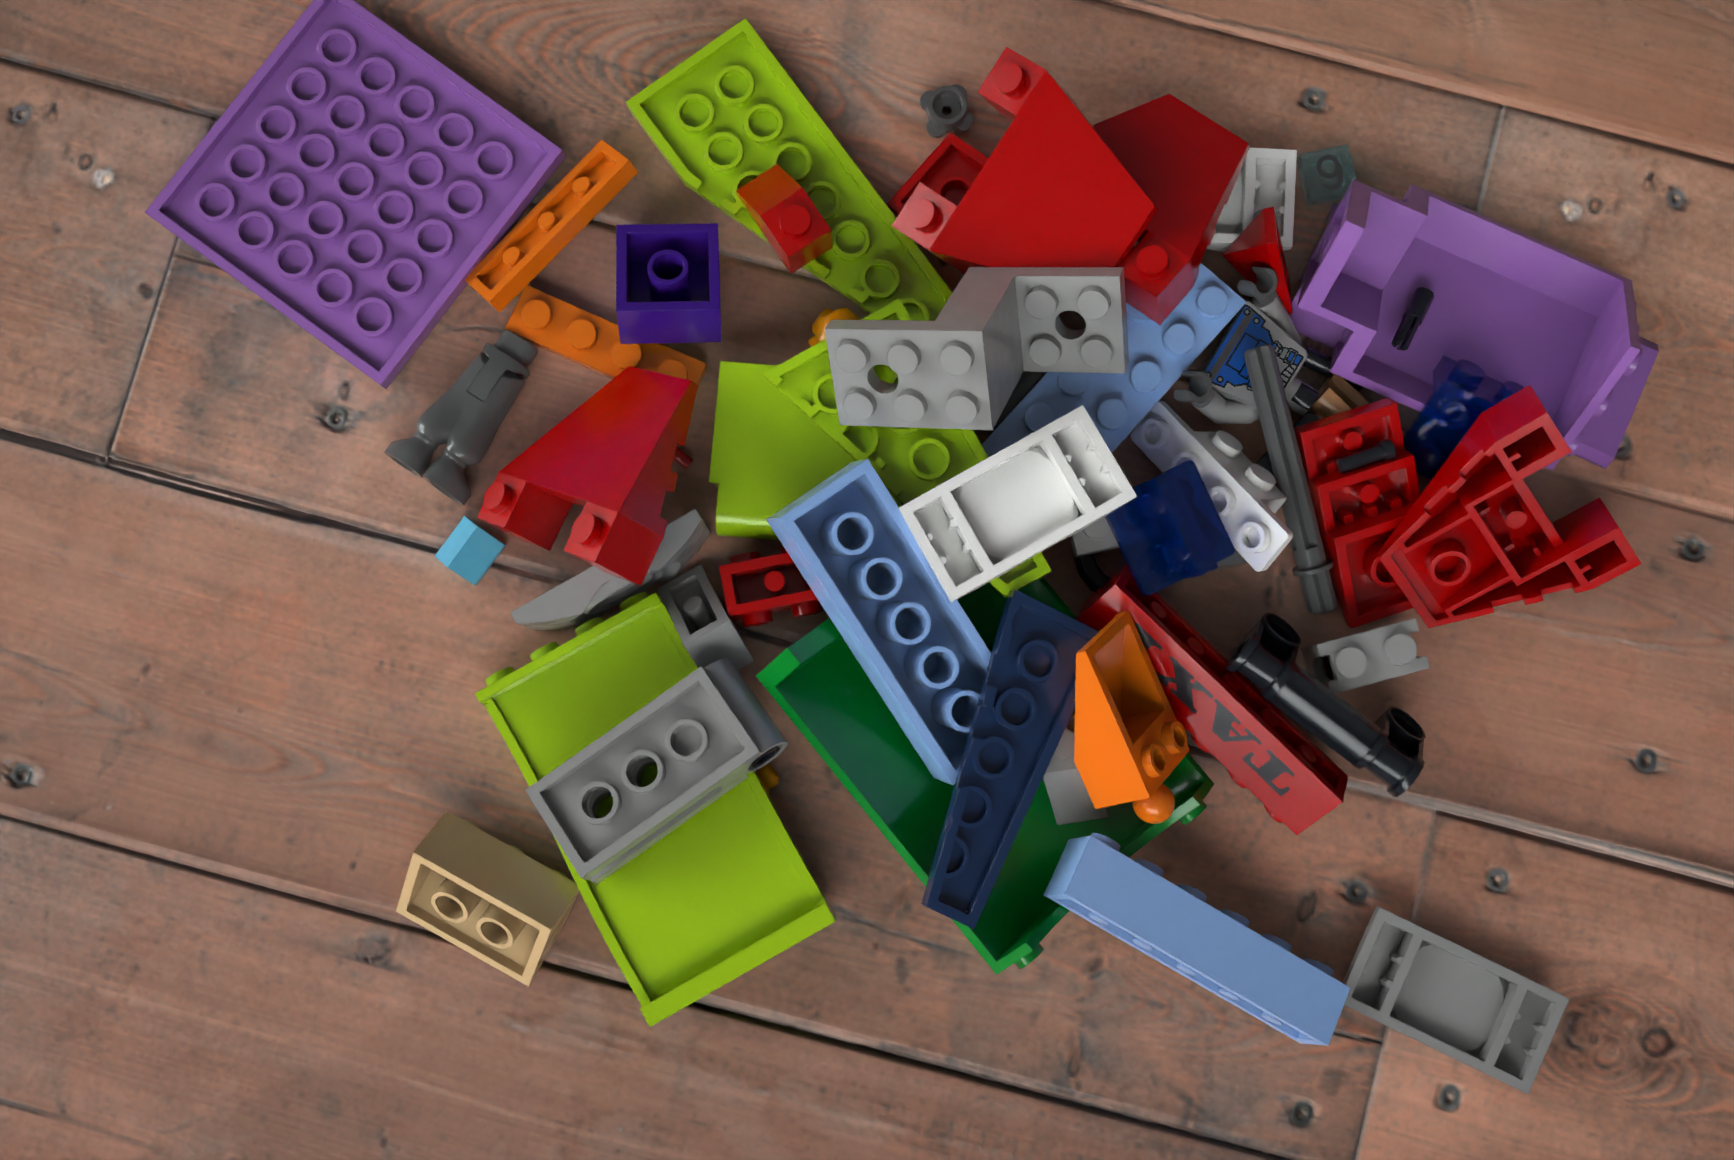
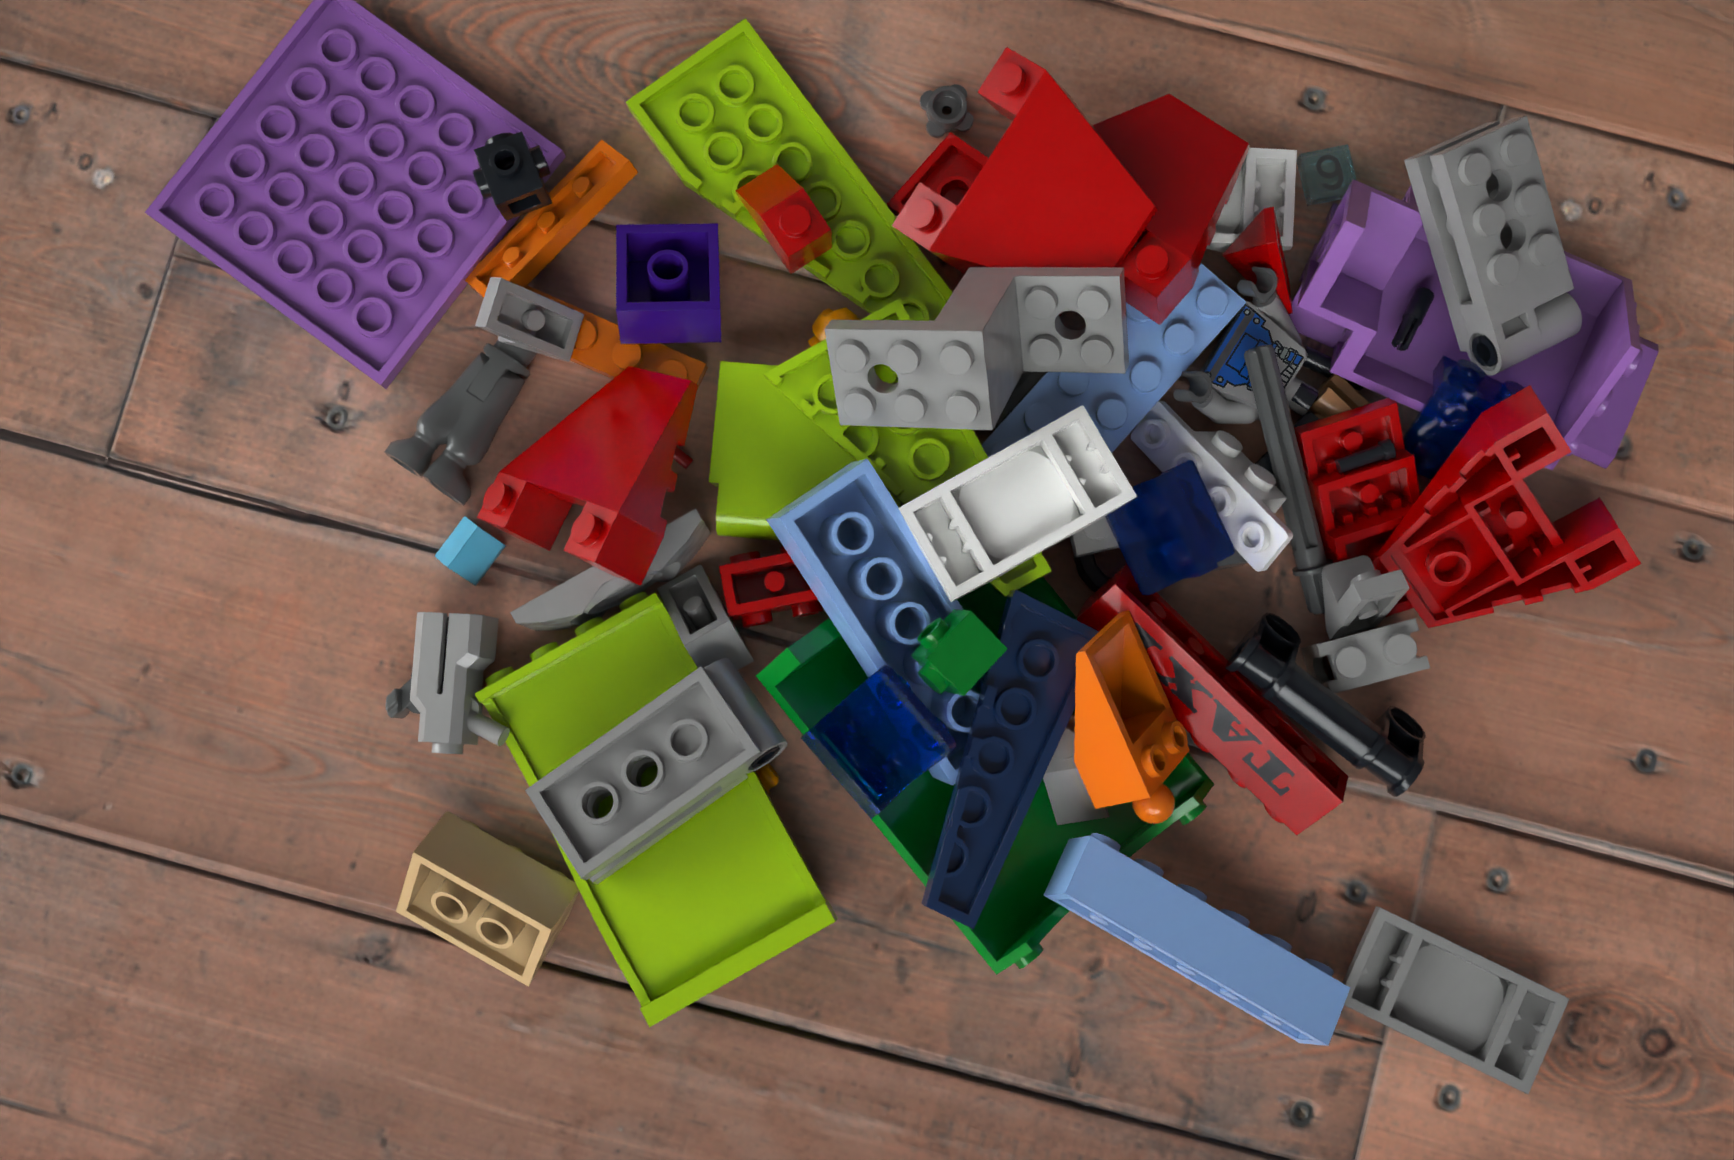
none -> light grey piece [385,612,510,754]
none -> black brick [473,131,552,221]
none -> light grey slope [475,277,584,362]
none -> clear blue bracket [801,665,956,819]
none -> green brick [911,609,1008,696]
none -> light grey slope [1322,555,1410,640]
none -> light grey hinge [1404,116,1582,376]

